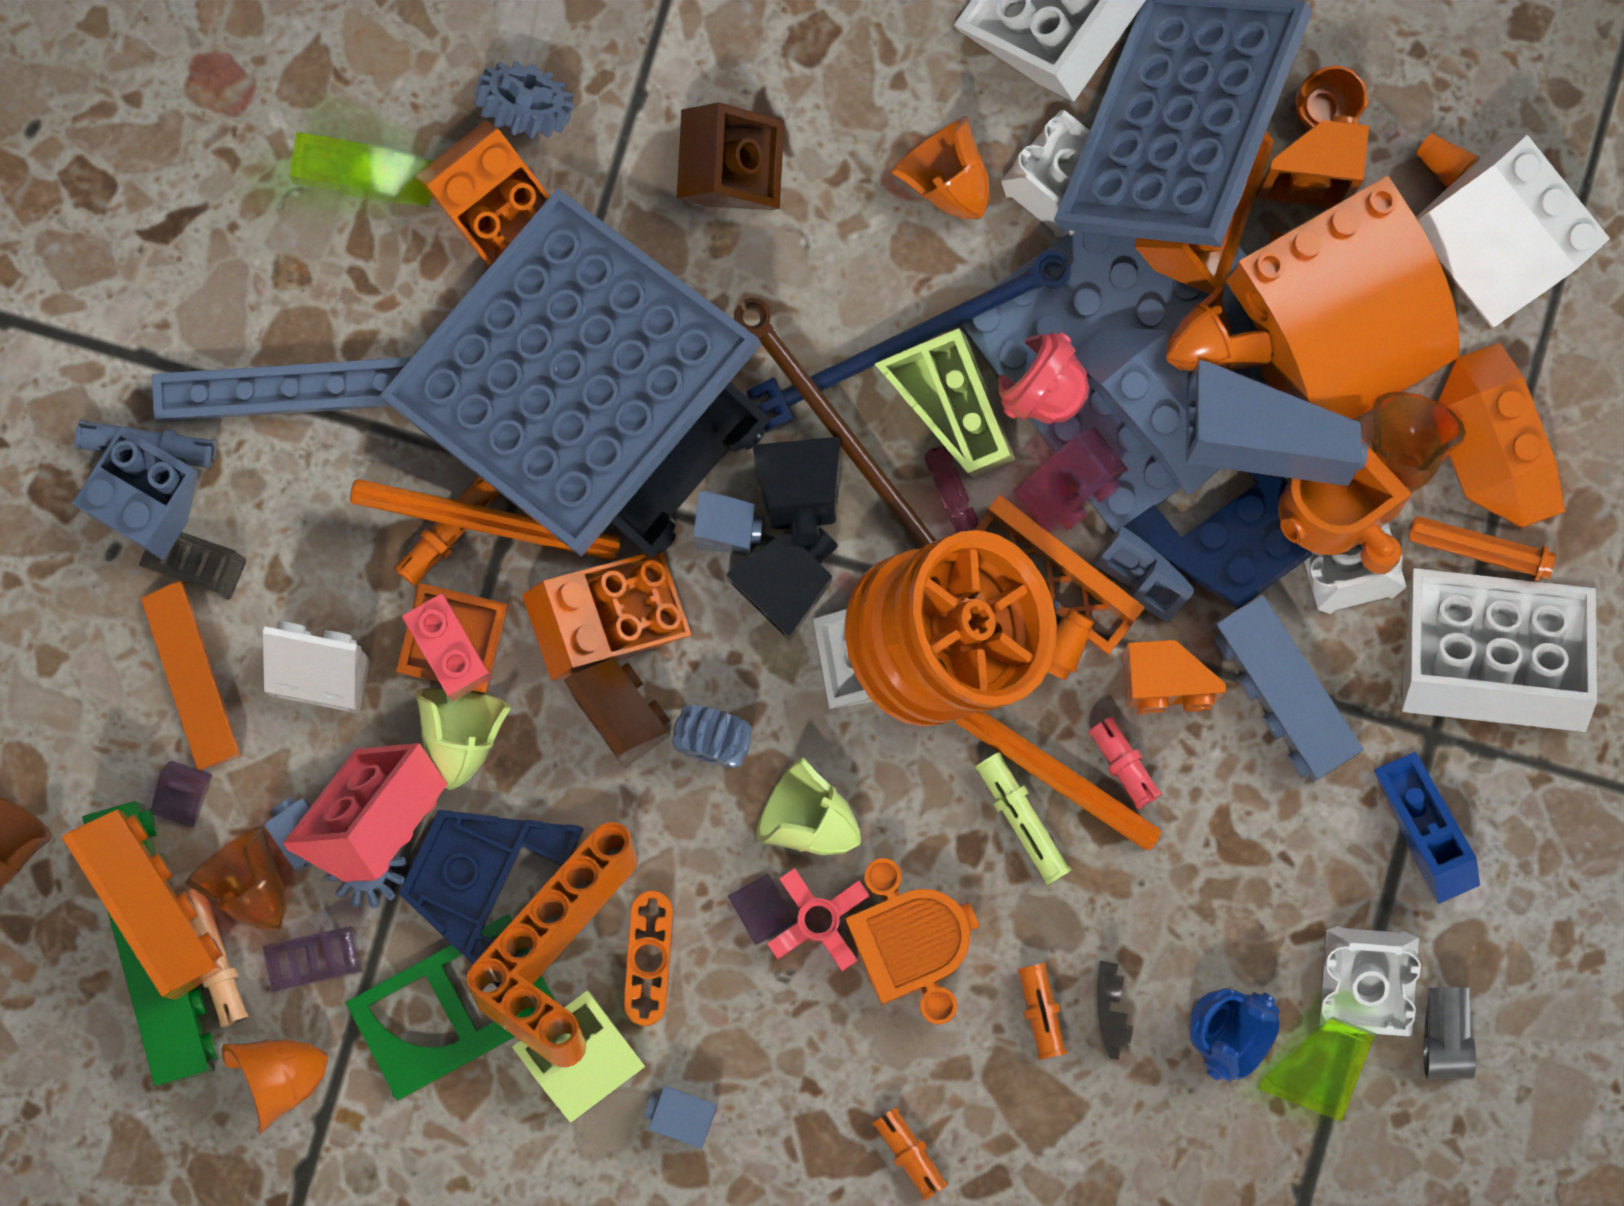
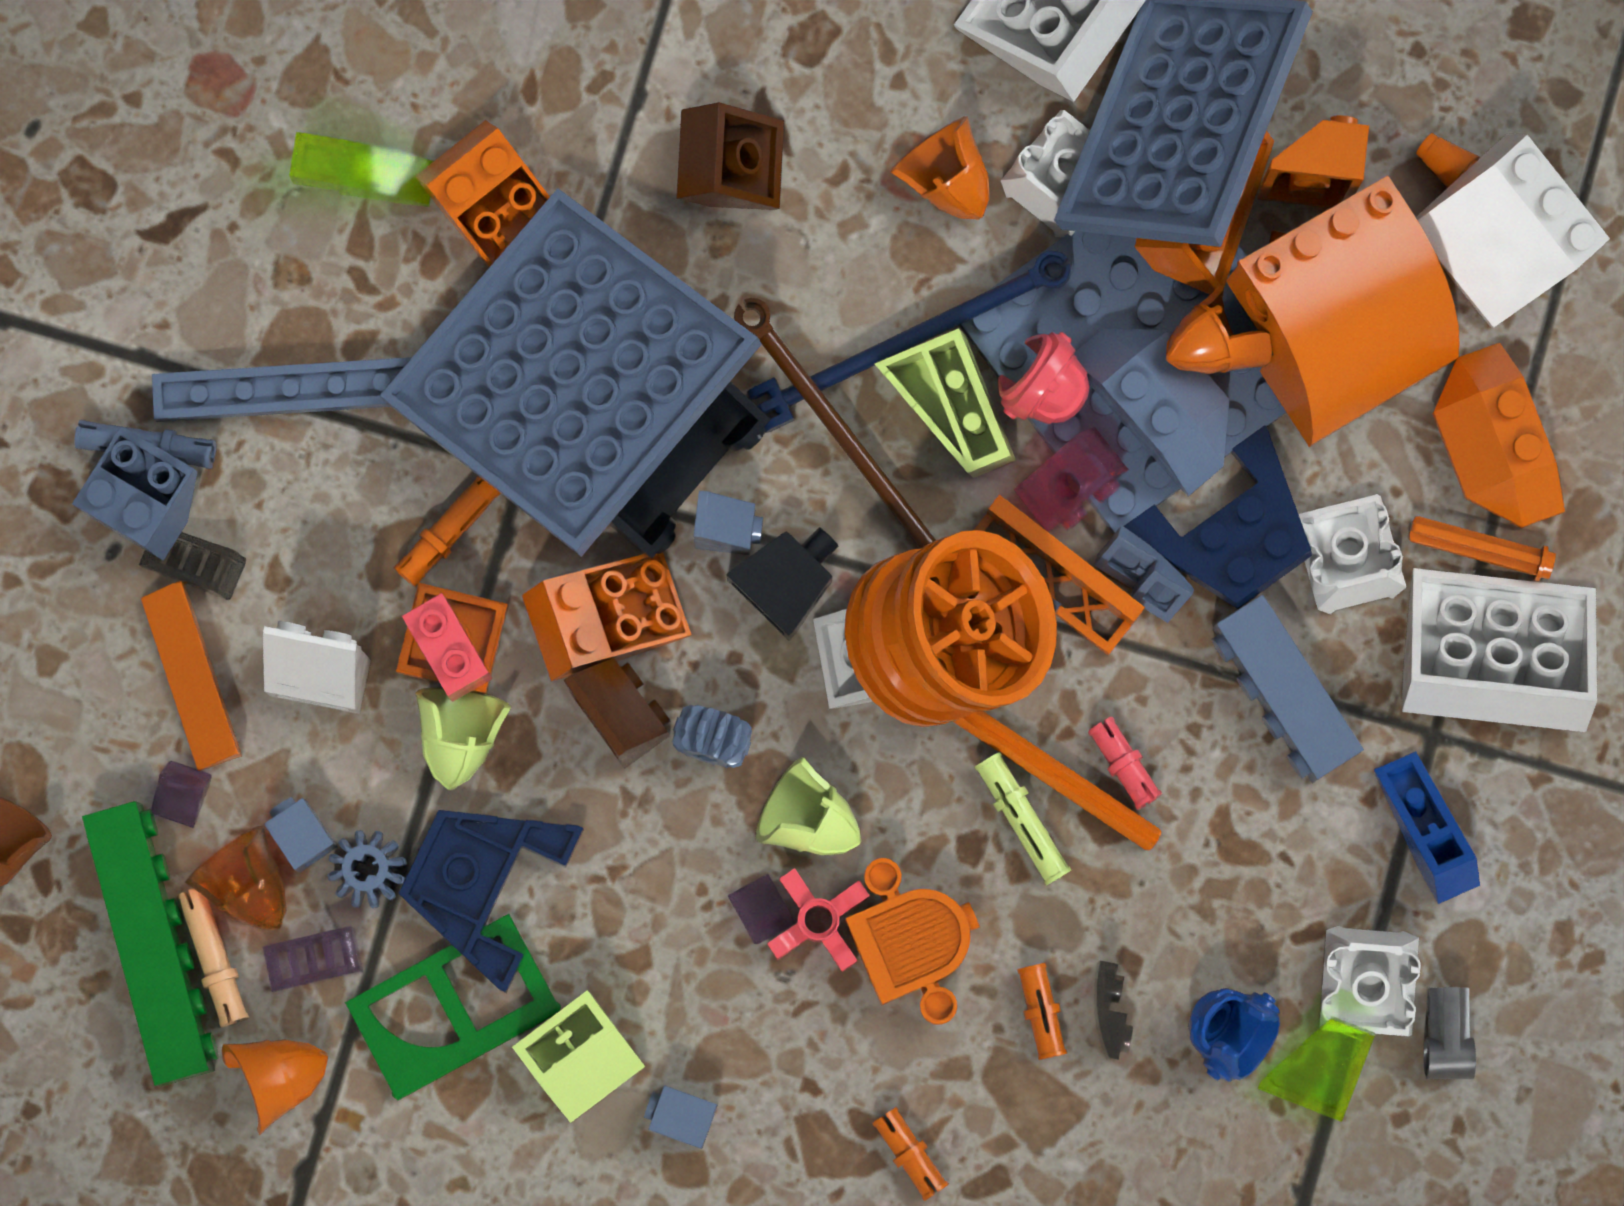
orange slope [62,810,223,1000] -> none
coral slope [283,743,448,882] -> none
orange axle [349,479,620,560] -> none
orange beam [467,822,638,1067] -> none
sand blue gear [474,61,574,138] -> none
orange beam [624,891,673,1026] -> none
black torso [753,437,841,547] -> none
clear pink axle [924,445,979,533] -> none
orange cone [1048,608,1094,680] -> none
orange slope [1122,640,1226,715] -> none
sand blue slope [1186,360,1368,486] -> none
orange piece [1278,439,1412,574] -> none
orange hair [1294,65,1368,131] -> none
clear orange helmet [1371,392,1466,493] -> none

